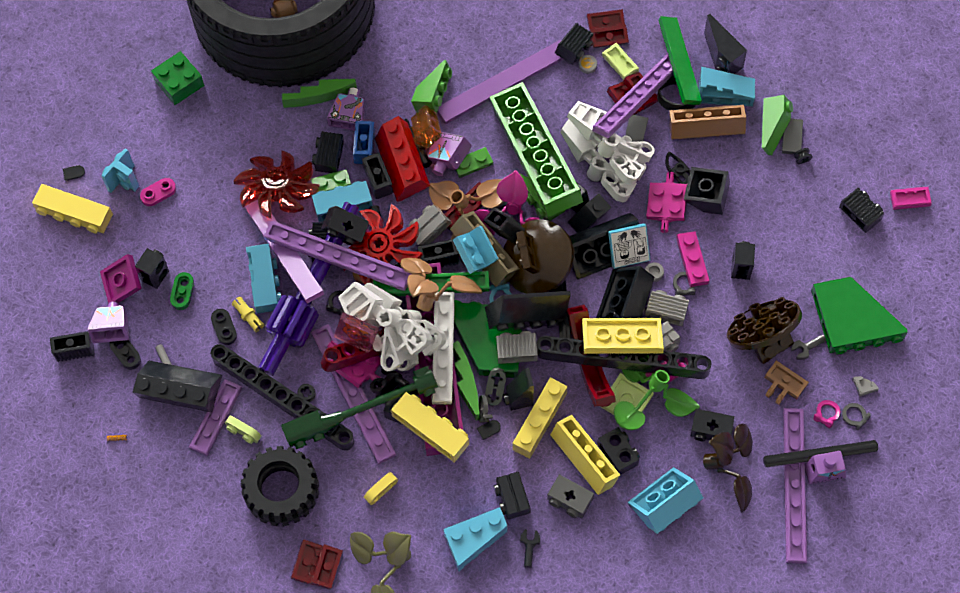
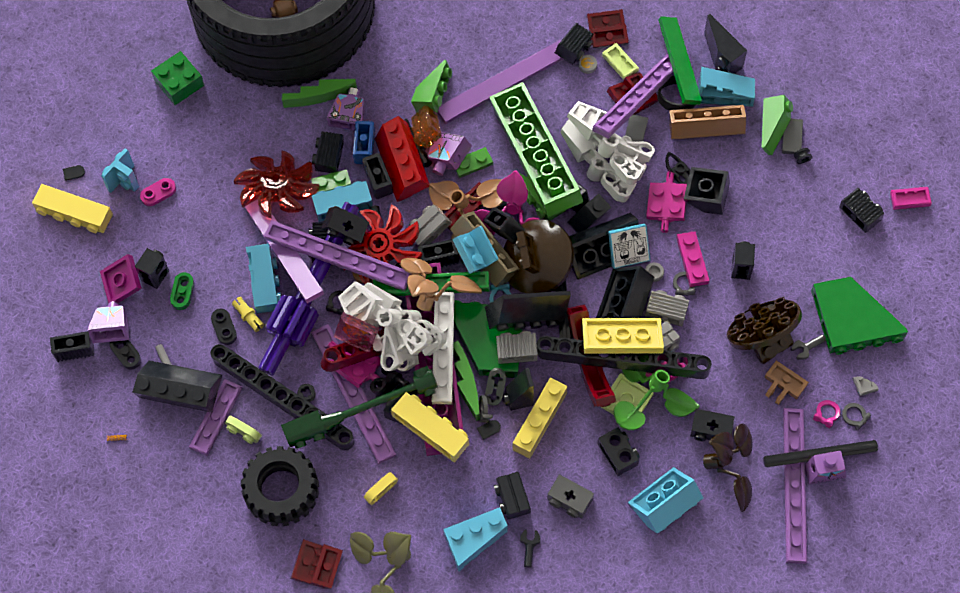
light yellow brick [550,415,620,495] -> none

